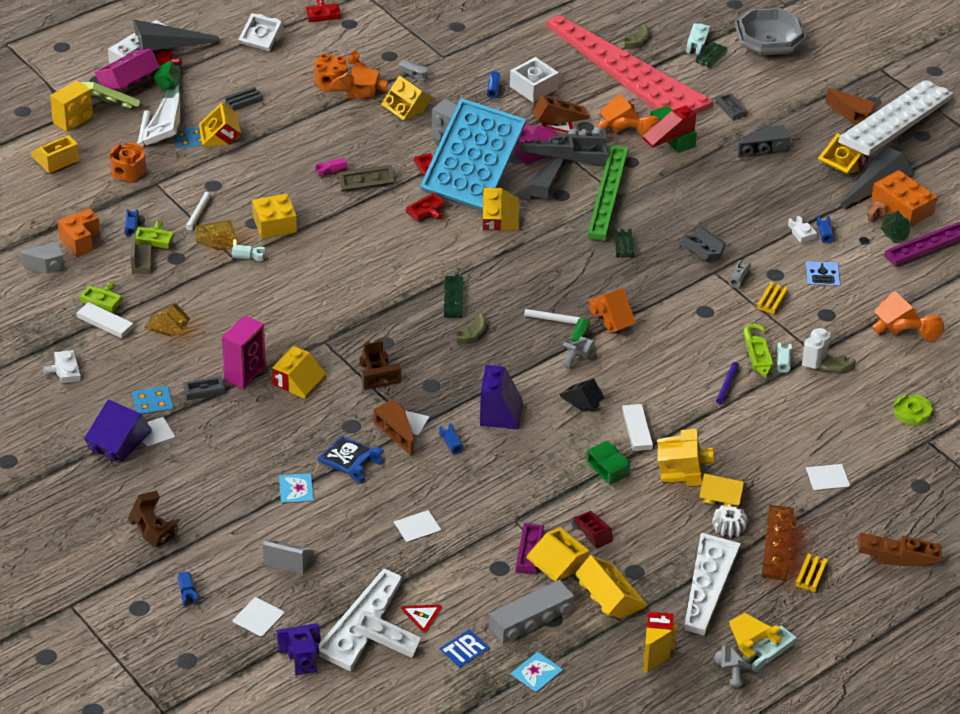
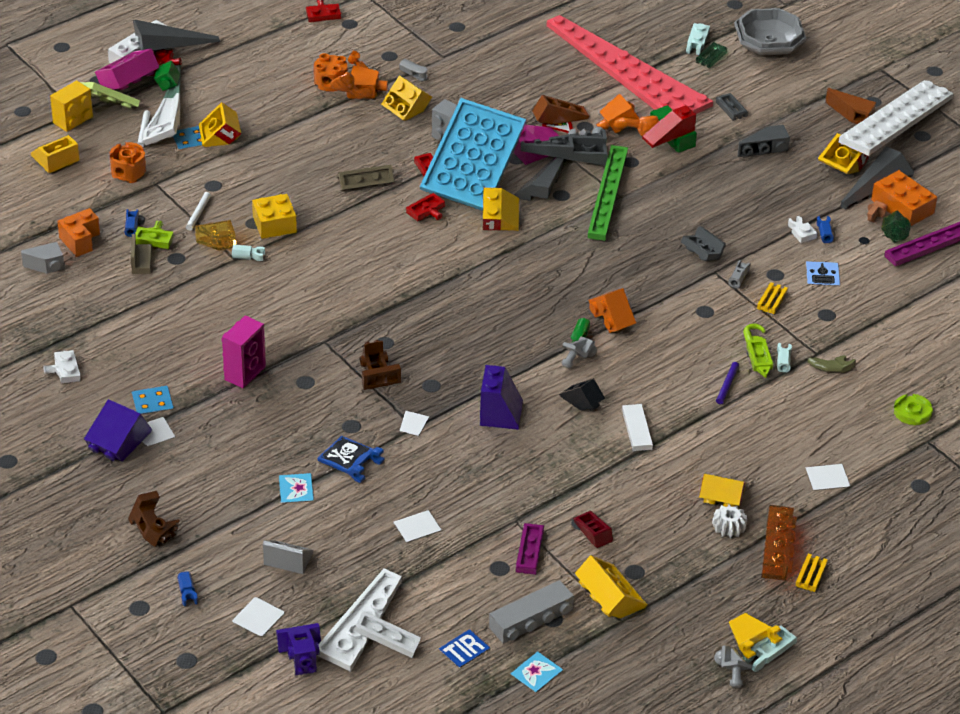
white tile [77,302,134,338] -> none
lime plate [79,282,122,313] -> none
clear yellow slope [145,302,191,337] -> none
dark grey tile [183,376,225,400] -> none
dark grey tile [225,87,263,110] -> none
white plate [238,13,284,52] -> none
yellow slope [272,345,326,399] -> none
dark pink bar [315,158,347,177] -> none
dark orange slope [374,399,414,455] -> none
sticker [401,604,442,632] -> none
blue bar [439,423,464,455] -> none
clear green tile [444,276,463,318] -> none
olive piece [457,314,487,344] -> none
blue bar [487,71,500,98] -> none
white brick [510,57,559,102] -> none
white bar [524,309,580,324] -> none
yellow slope [526,527,589,582] -> none
green brick [586,441,630,484] -> none
clear green tile [613,229,635,258] -> none
olive piece [624,24,650,49] -> none
yellow slope [643,611,677,673] -> none
yellow piece [657,429,715,487] -> none
white wing [684,533,740,636] -> none
white brick [802,328,830,369] -> none
dark orange slope [857,532,942,566] -> none
orange torso [872,291,944,342] -> none

